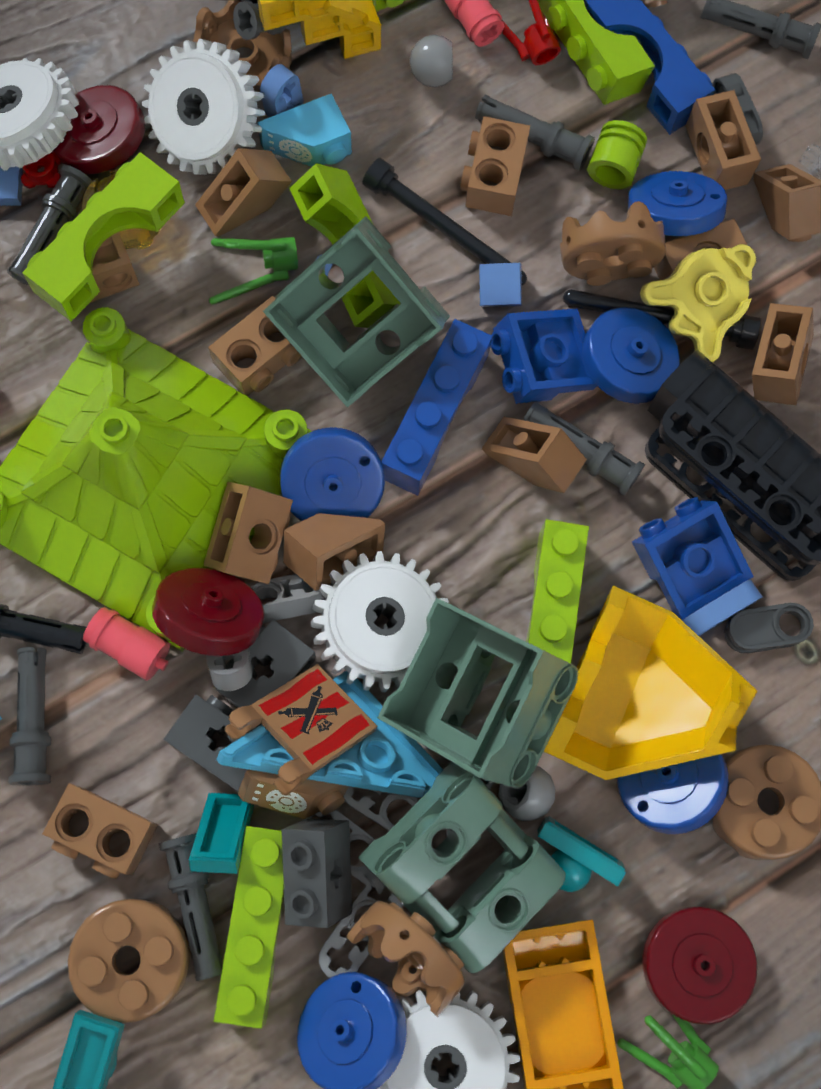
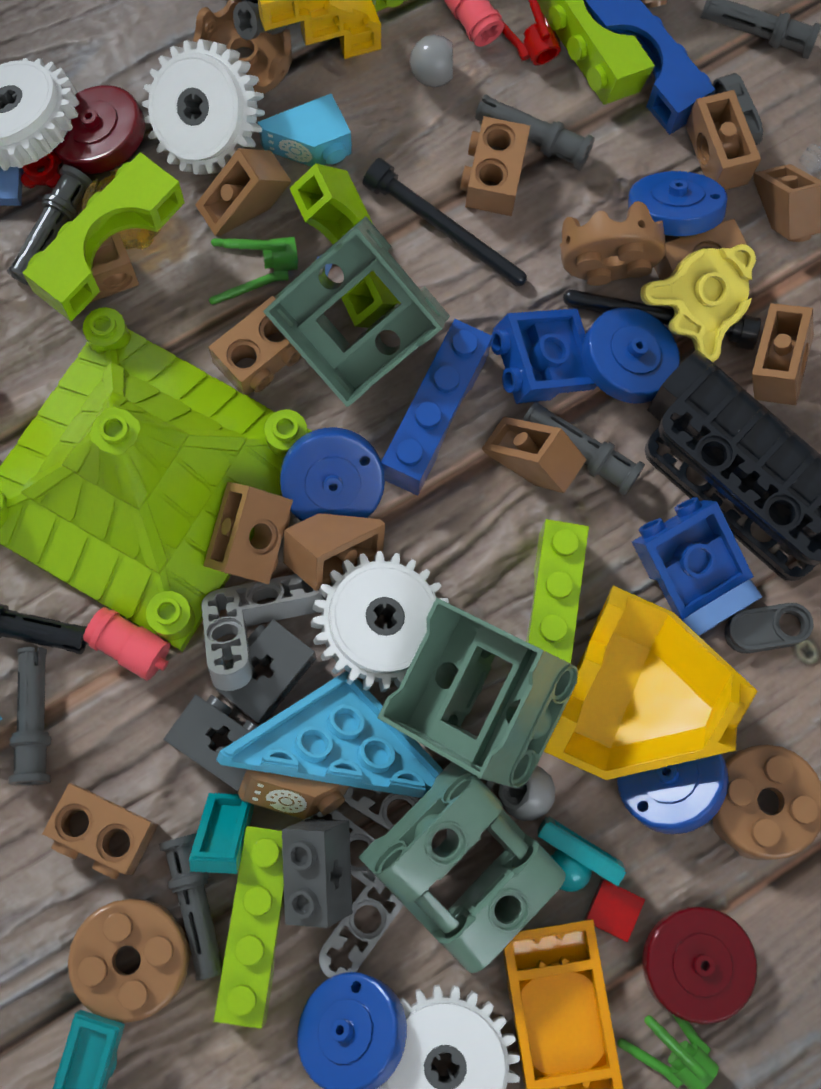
dark red wheel [152,568,265,656] -> none
medium nougat flag [225,664,378,796] -> none
medium blue beam [260,64,304,117] -> none
medium nougat plate [346,901,464,1017] -> none
medium blue tile [479,263,522,307] -> none
lime piece [587,120,647,189] -> none
none -> red tile [584,879,646,942]

